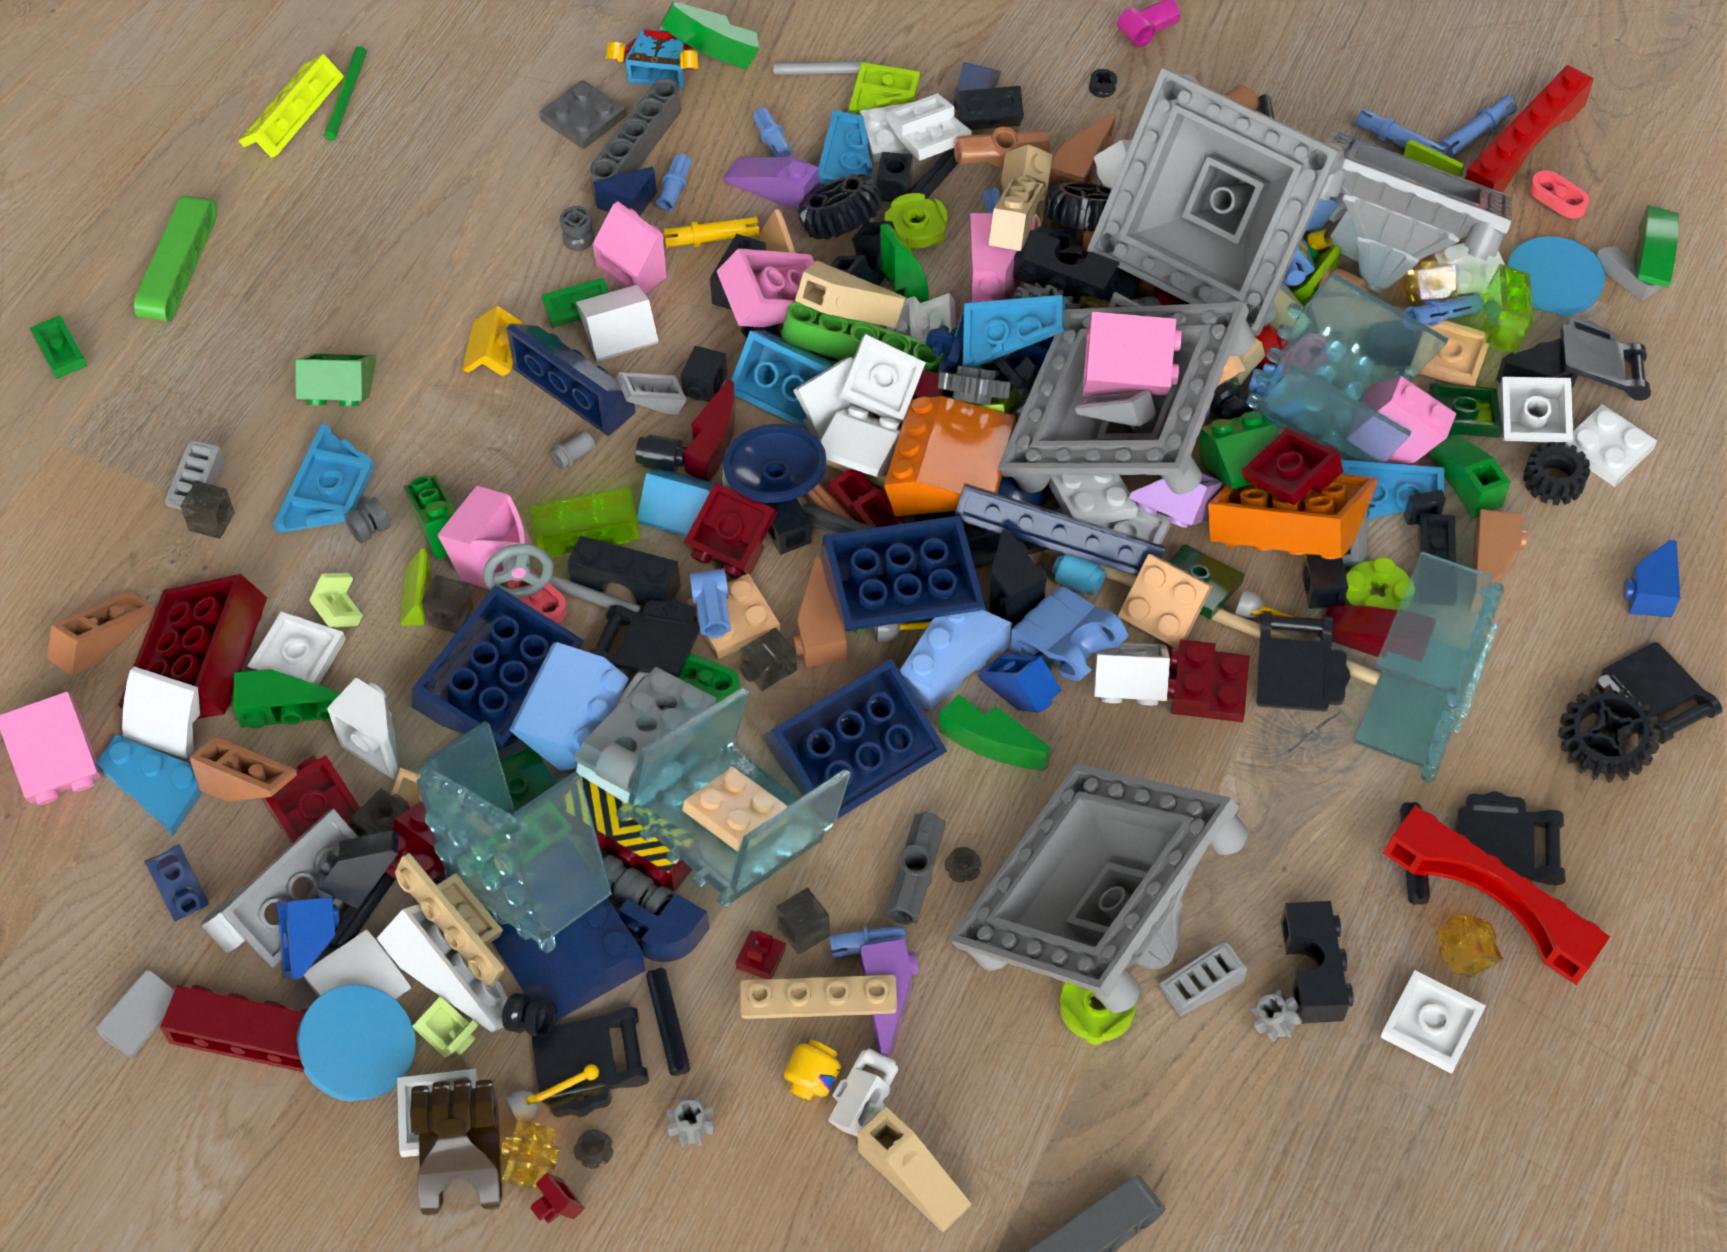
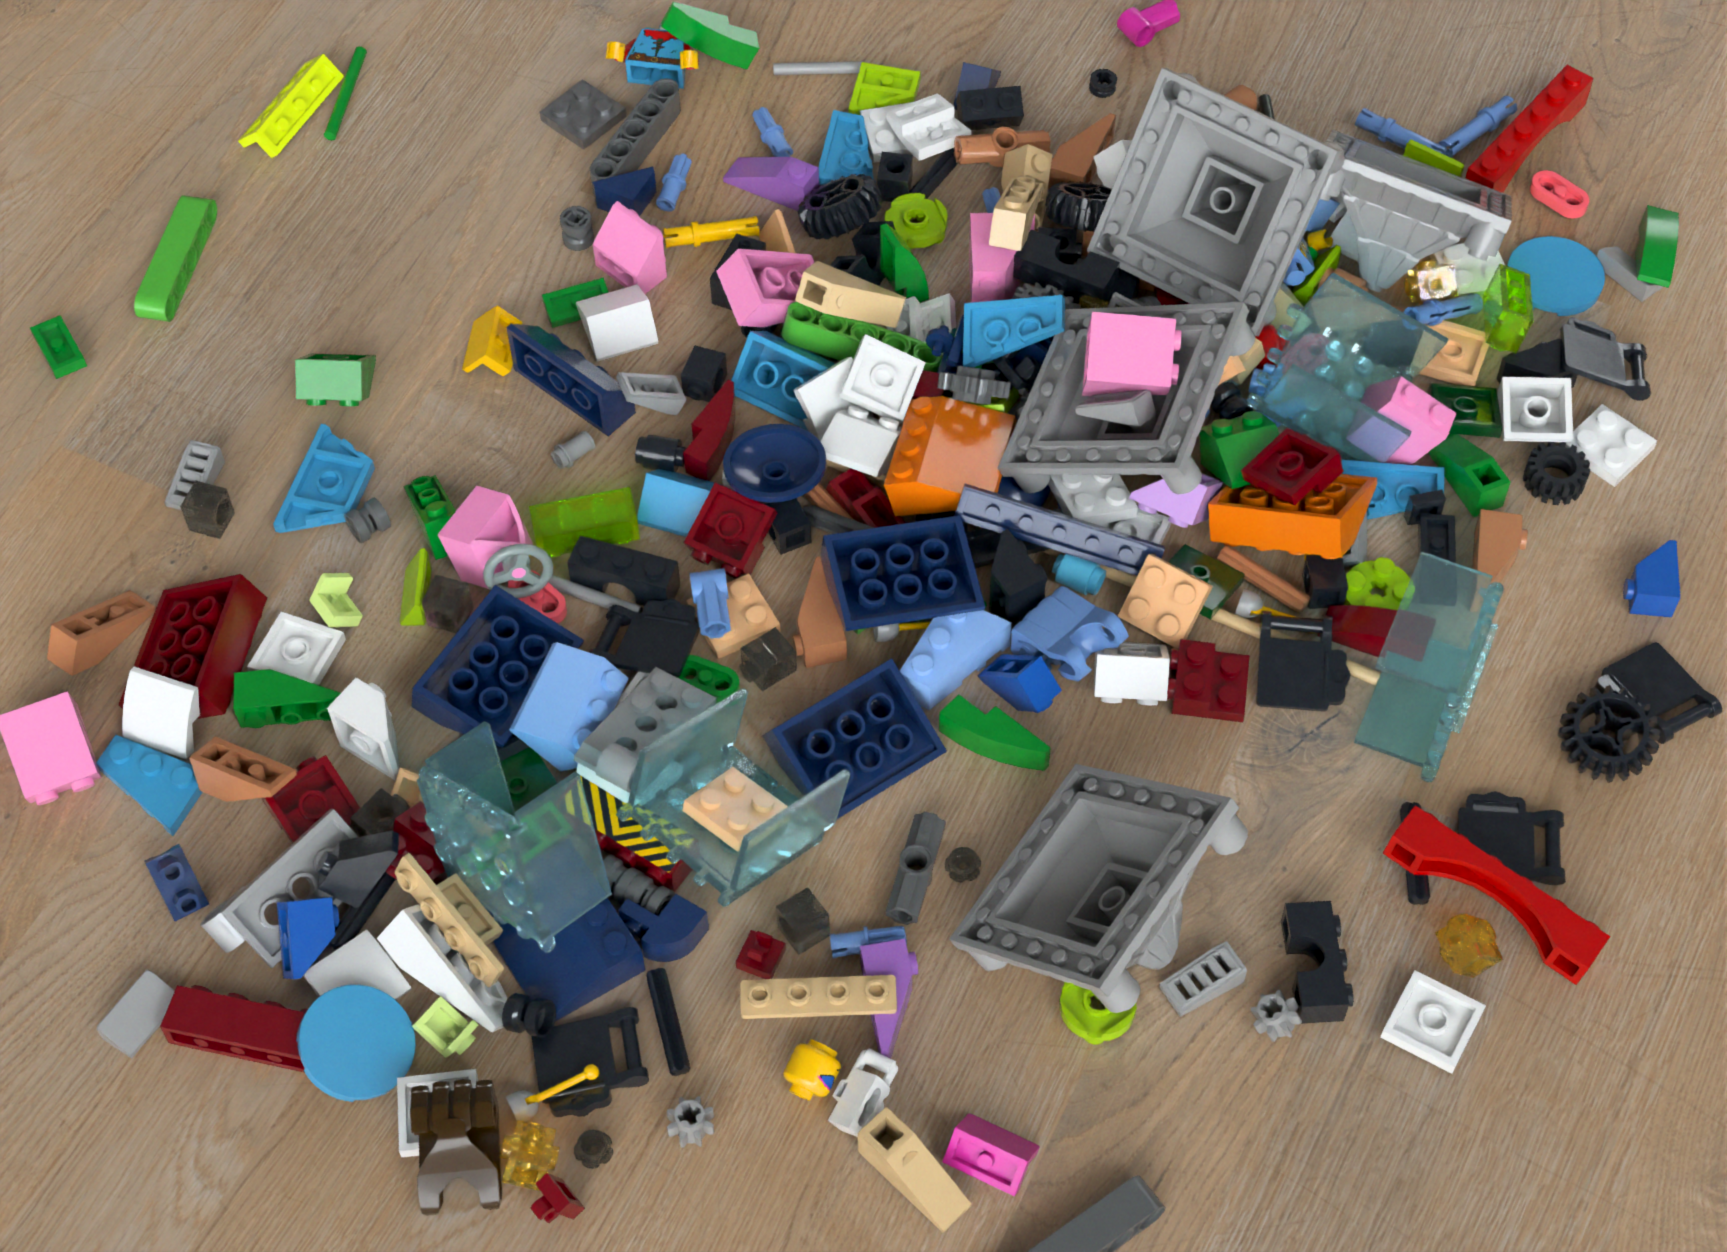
none -> dark pink panel [942,1114,1040,1197]
none -> nougat axle [1217,546,1310,613]

